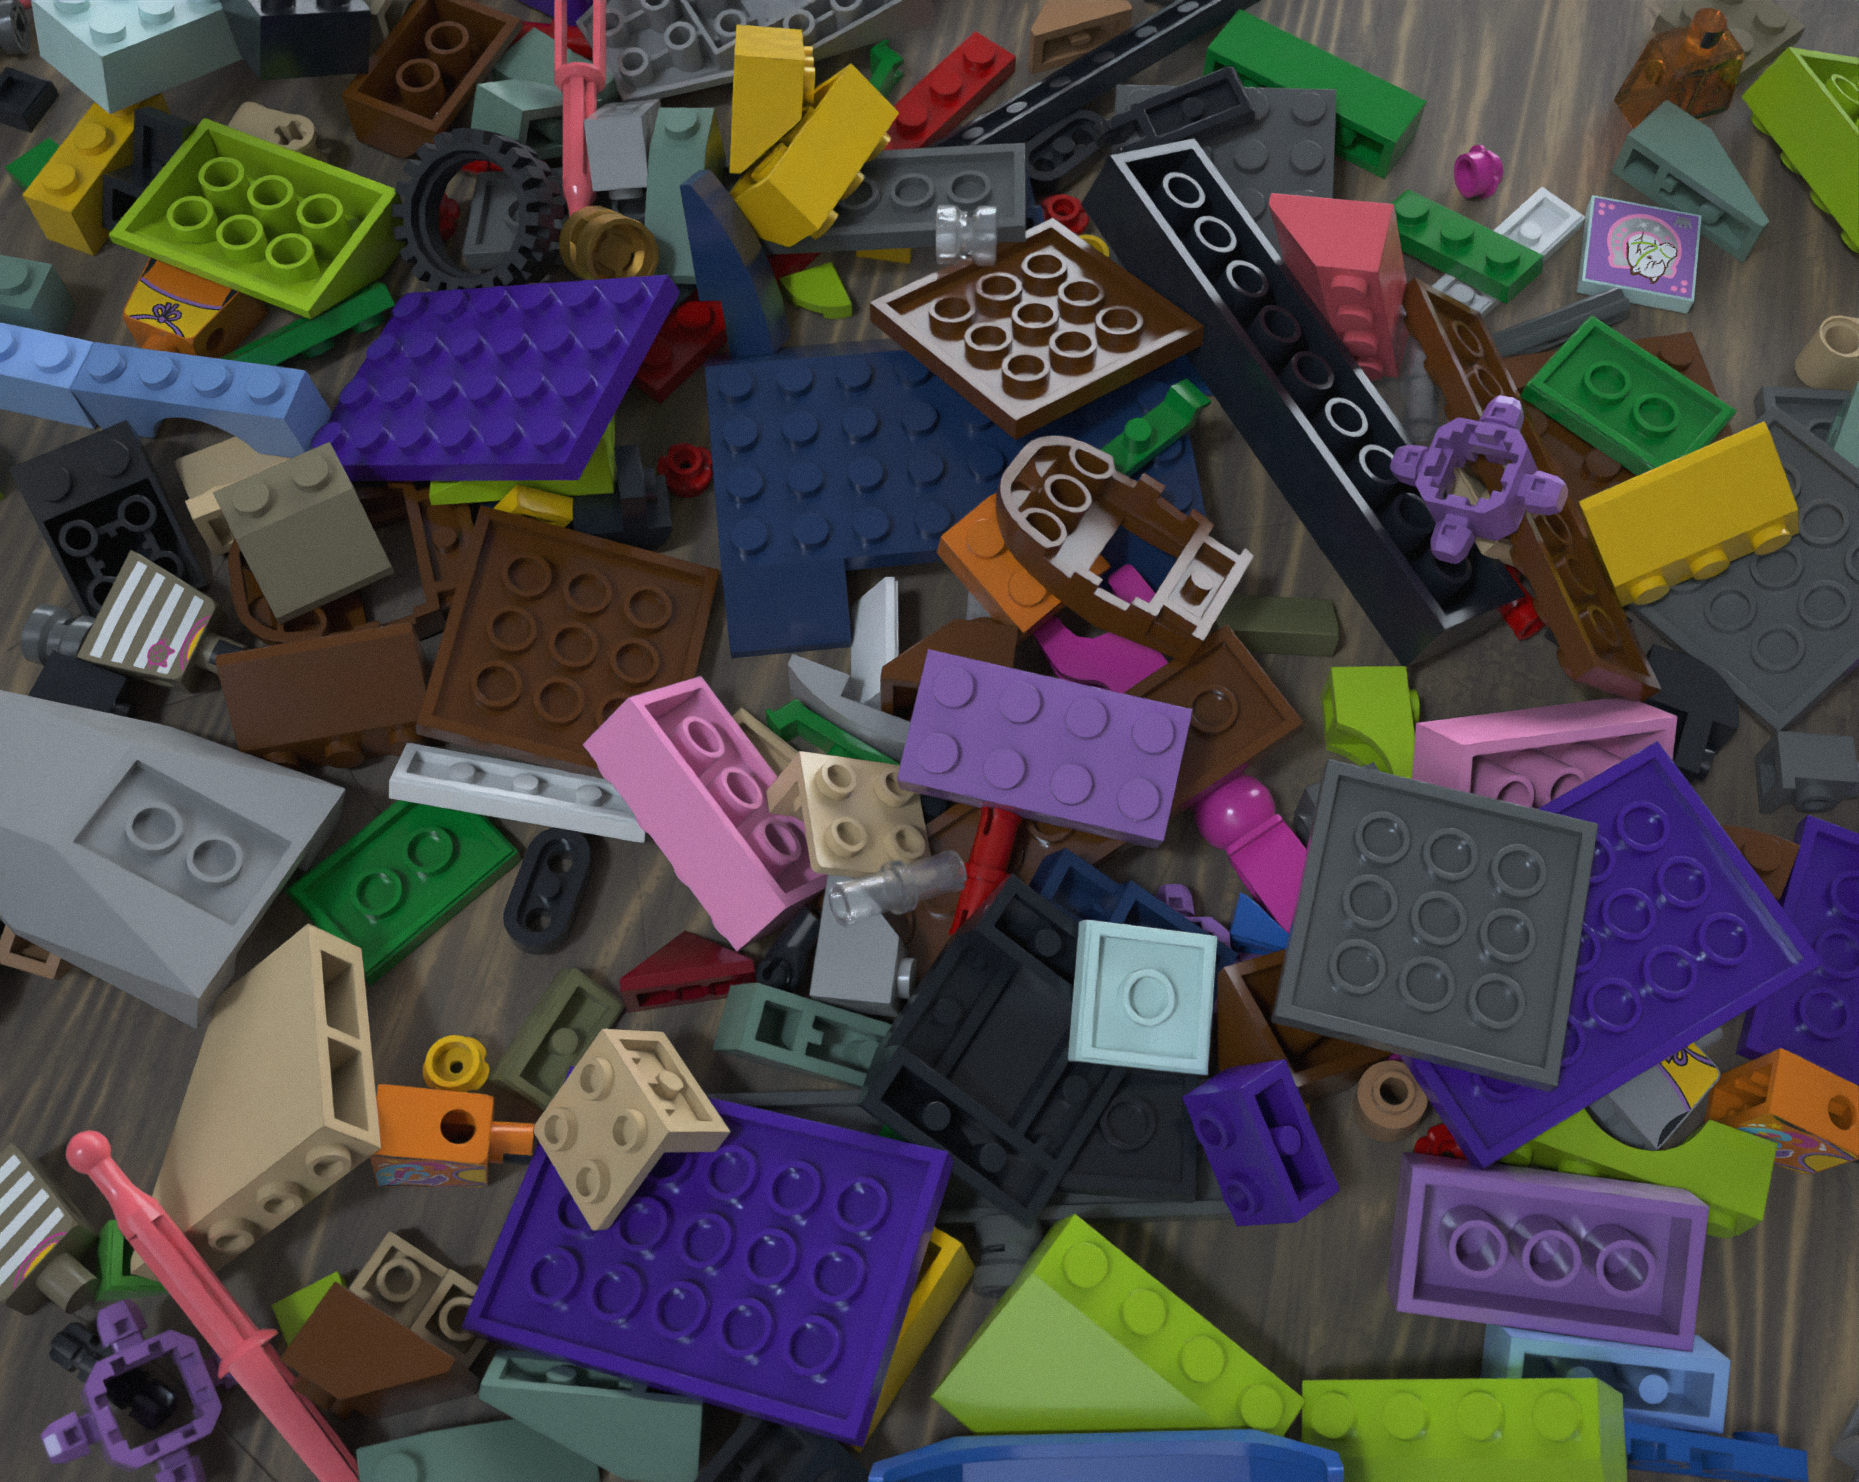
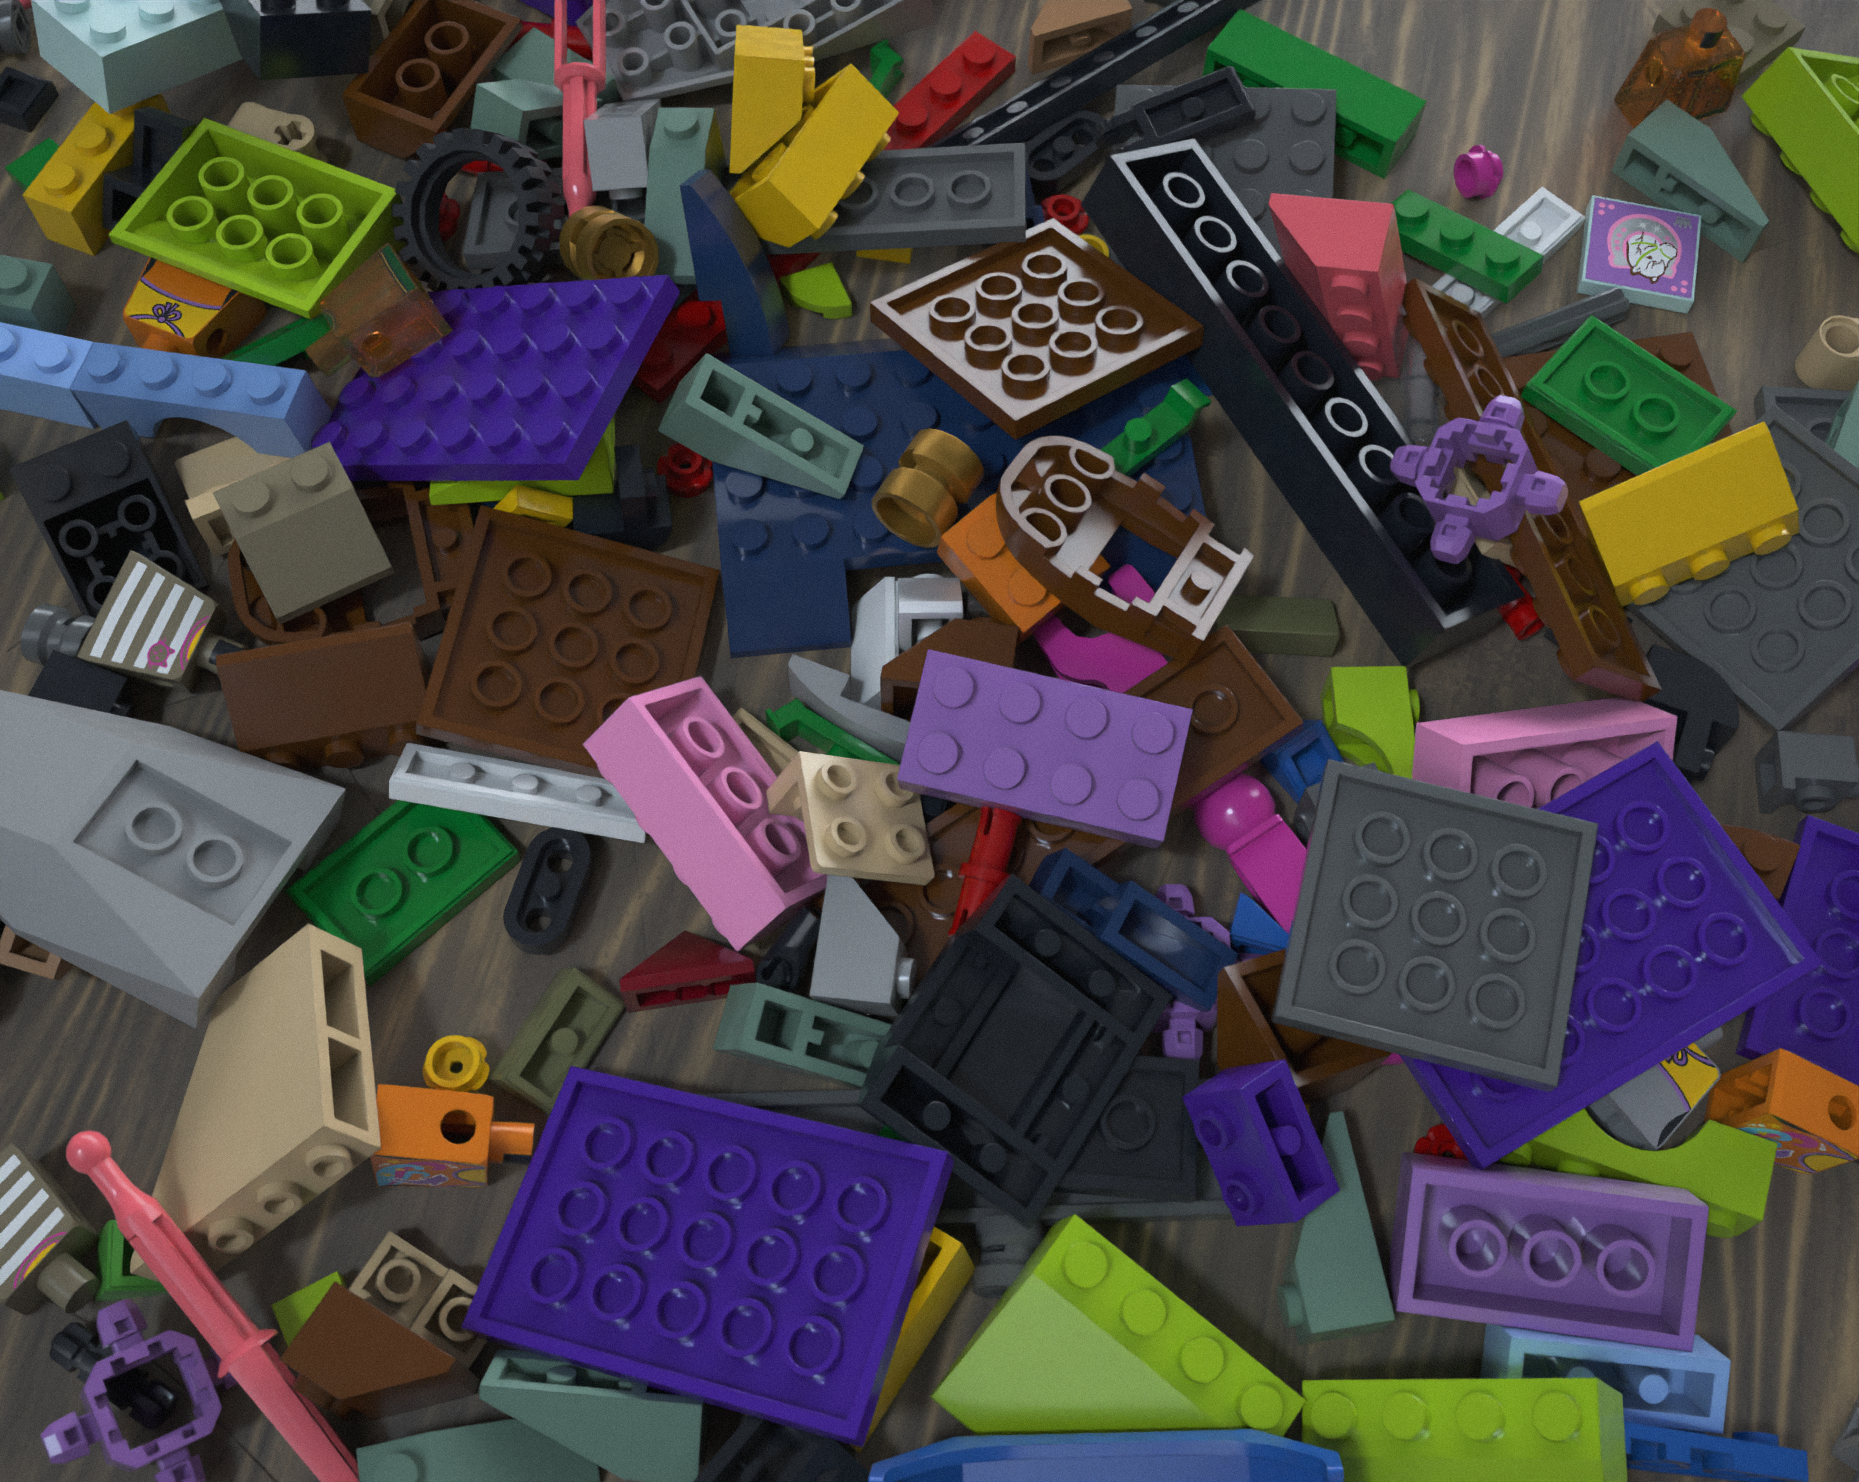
tan bracket [534,1029,730,1231] -> none
clear pin [828,849,967,927] -> none
clear wheel [936,205,997,266] -> none
light aqua tile [1068,920,1217,1075] -> none
medium nougat brick [1353,1060,1428,1143] -> none
none -> clear orange torso [305,242,453,378]
none -> sand green slope [658,353,864,499]
none -> pearl gold wheel [872,428,984,548]
none -> white slope [898,574,963,655]
none -> blue slope [1259,720,1345,804]
none -> sand green slope [1277,1111,1395,1346]

